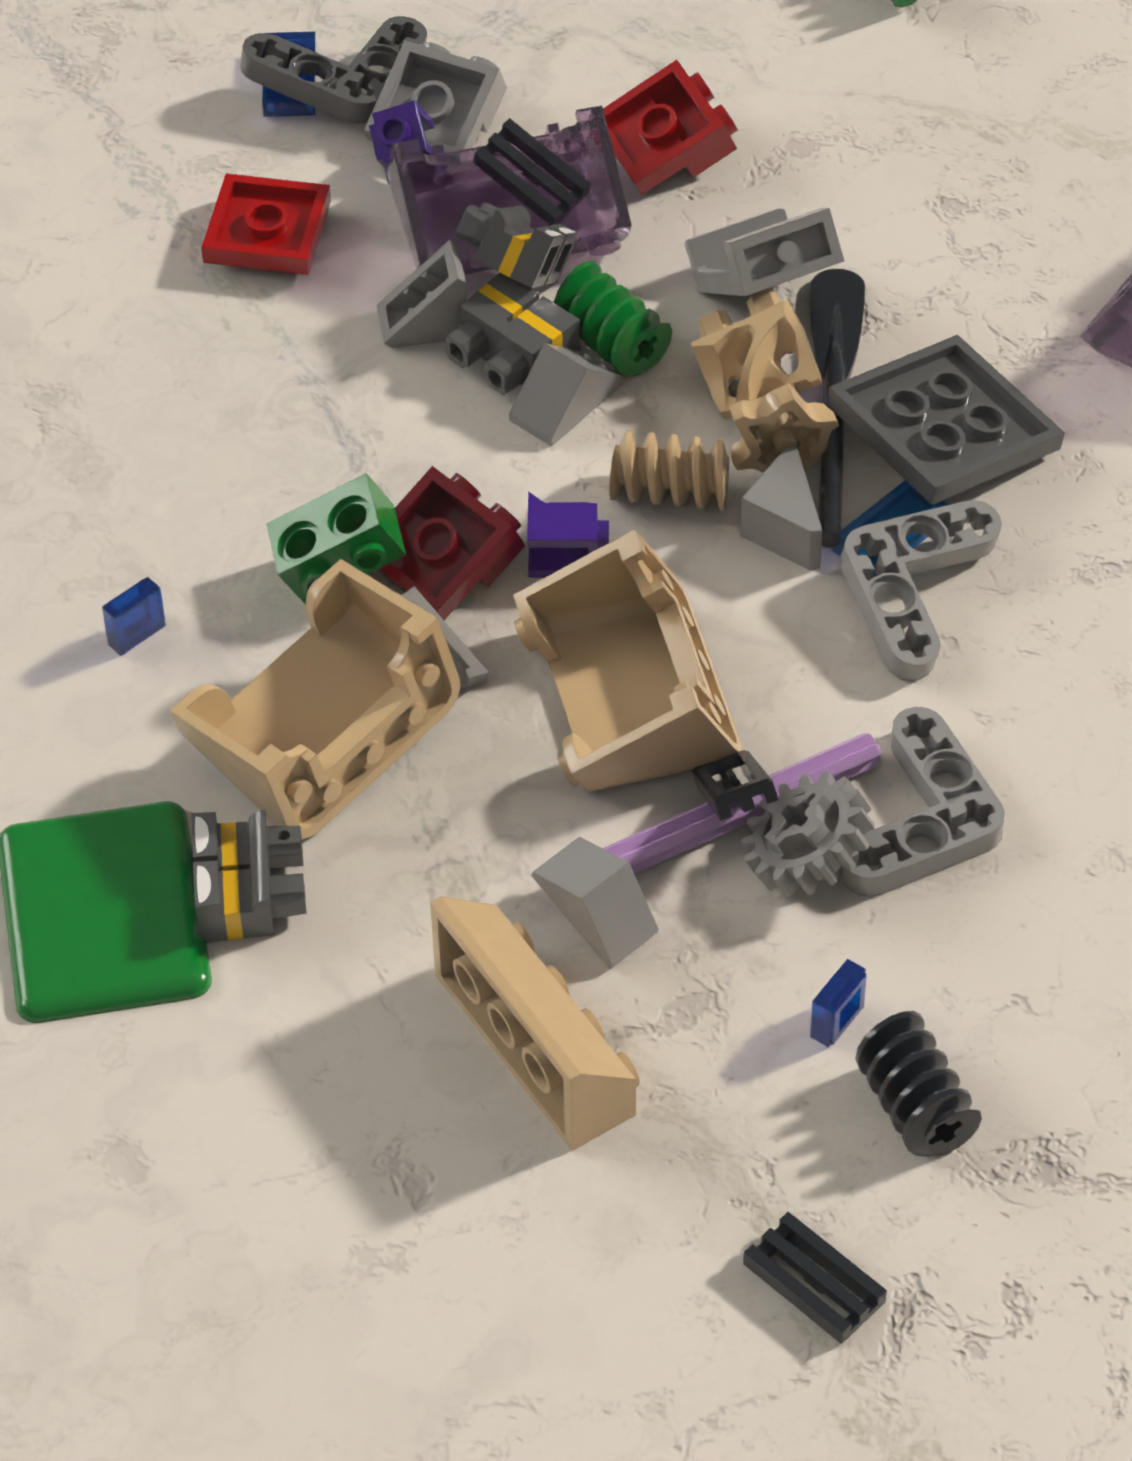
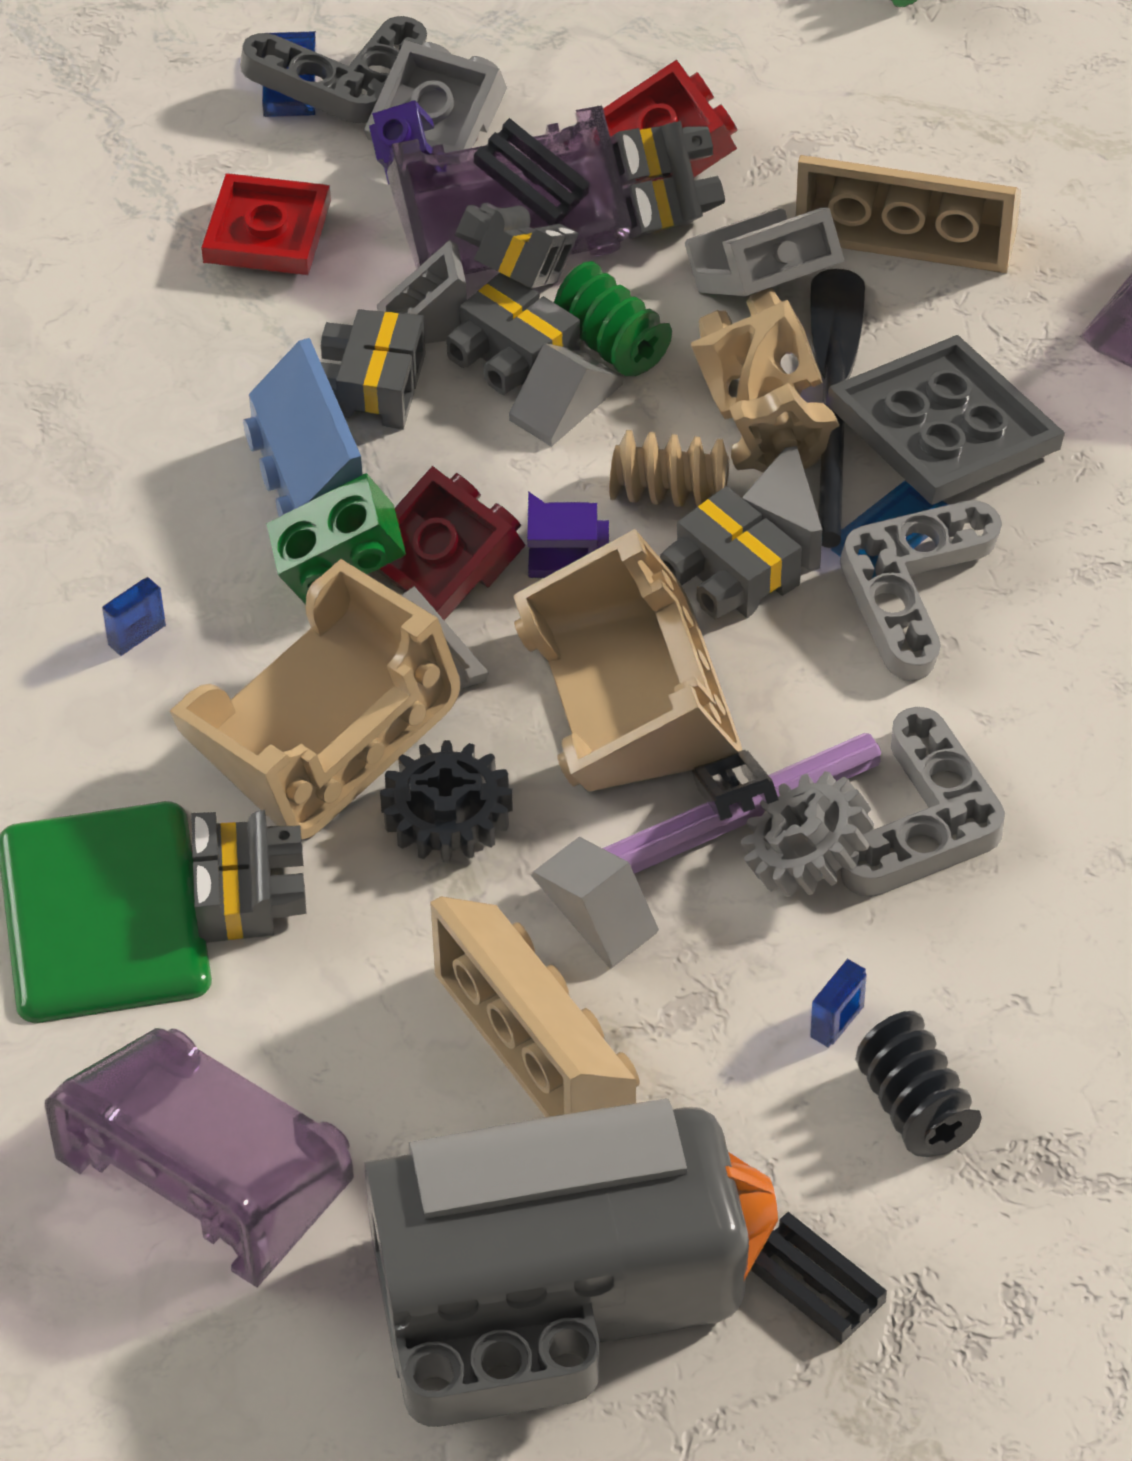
none -> clear purple windscreen [44,1028,354,1288]
none -> medium blue slope [243,338,363,517]
none -> dark grey hips [321,309,426,429]
none -> dark grey piece [364,1098,778,1427]
none -> black gear [380,740,513,862]
none -> dark grey hips [607,121,725,239]
none -> dark grey hips [660,486,802,620]
none -> tan slope [796,155,1021,273]

